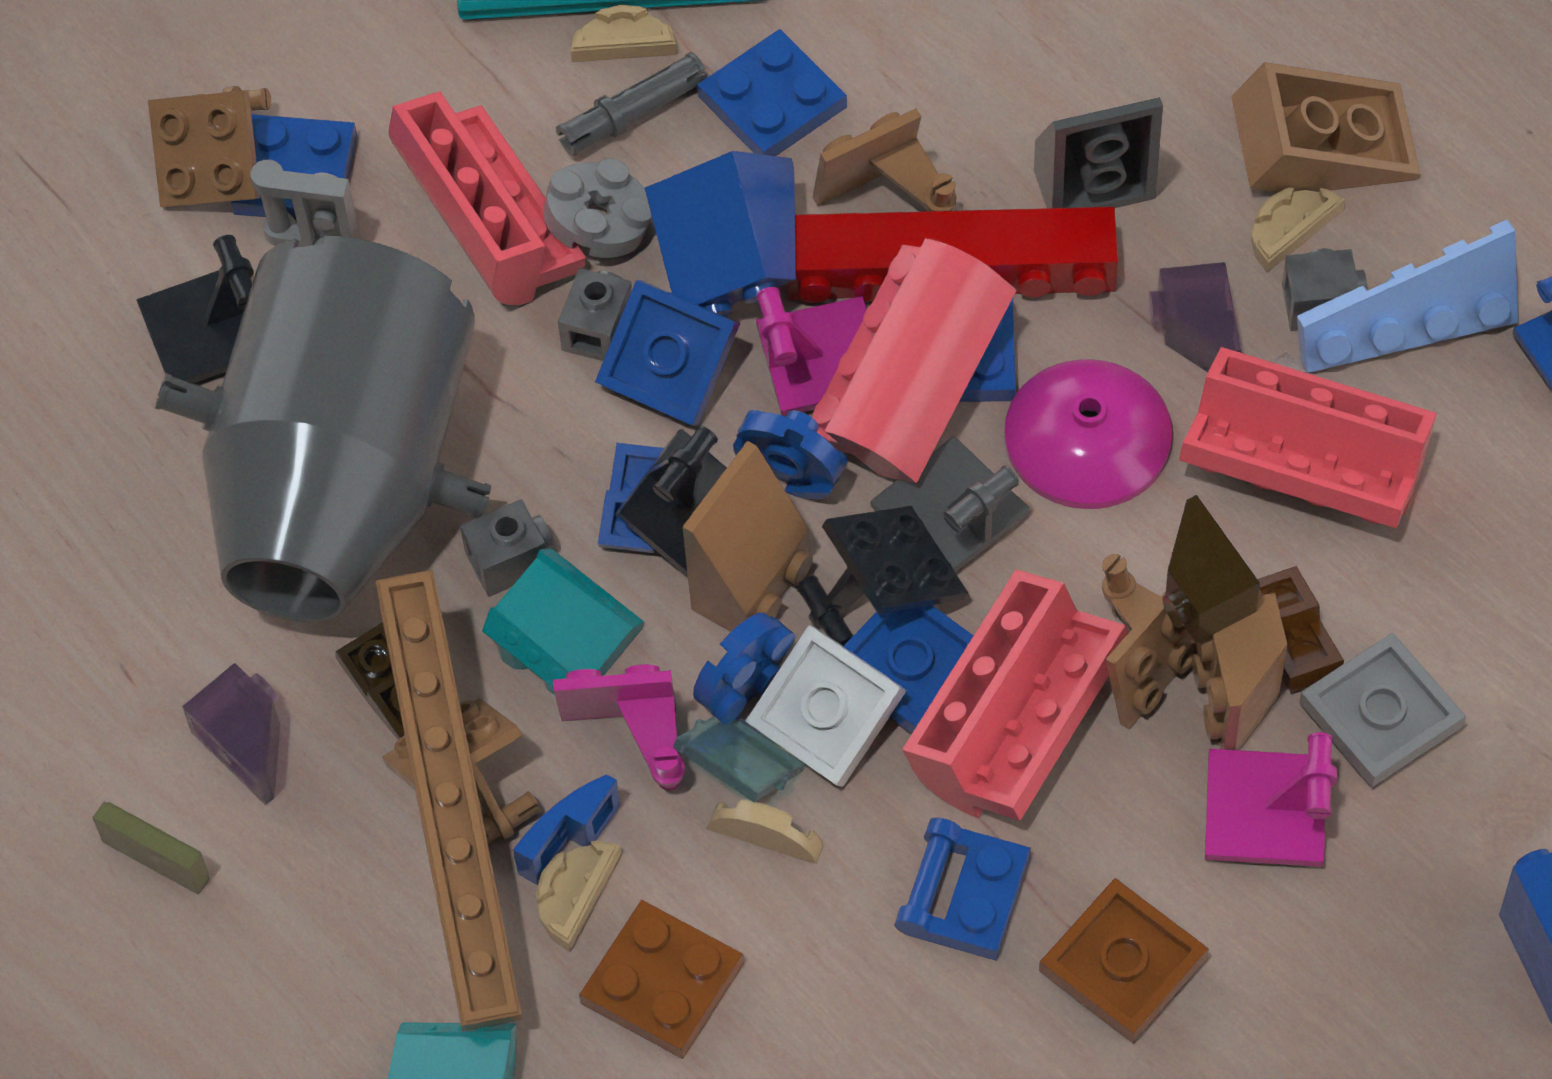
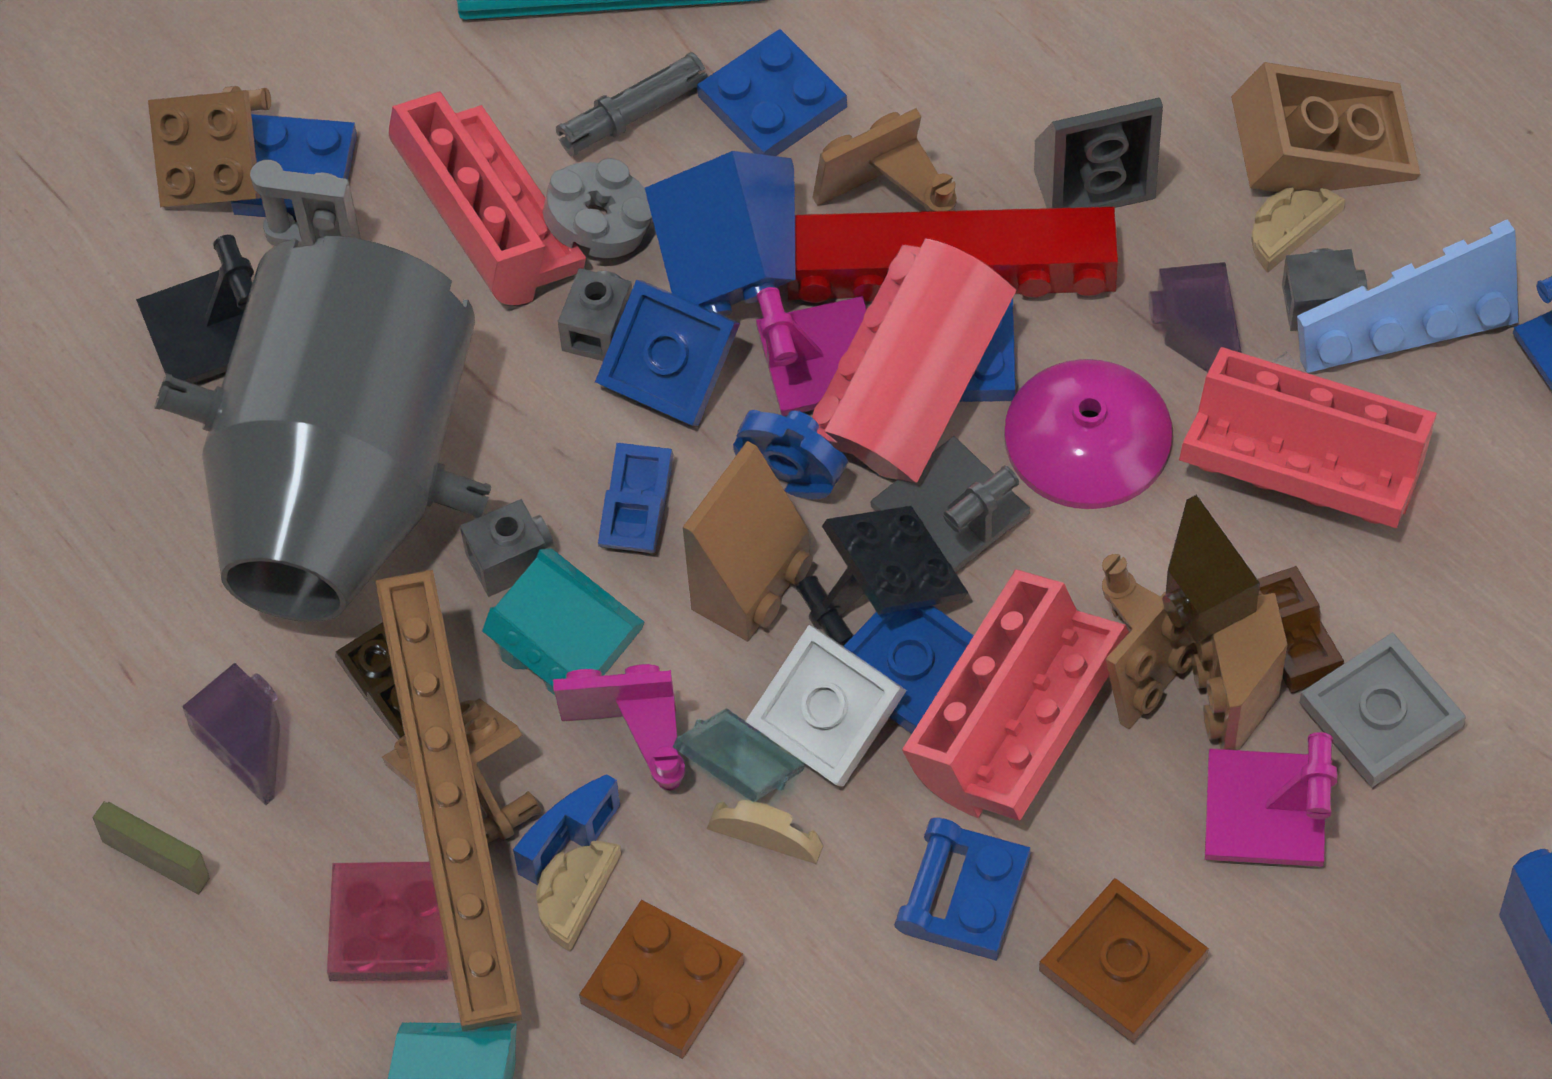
tan tile [570,5,677,62] -> none
black plate [615,426,727,577] -> none
blue plate [693,613,796,725] -> none
none -> clear pink plate [327,862,449,981]

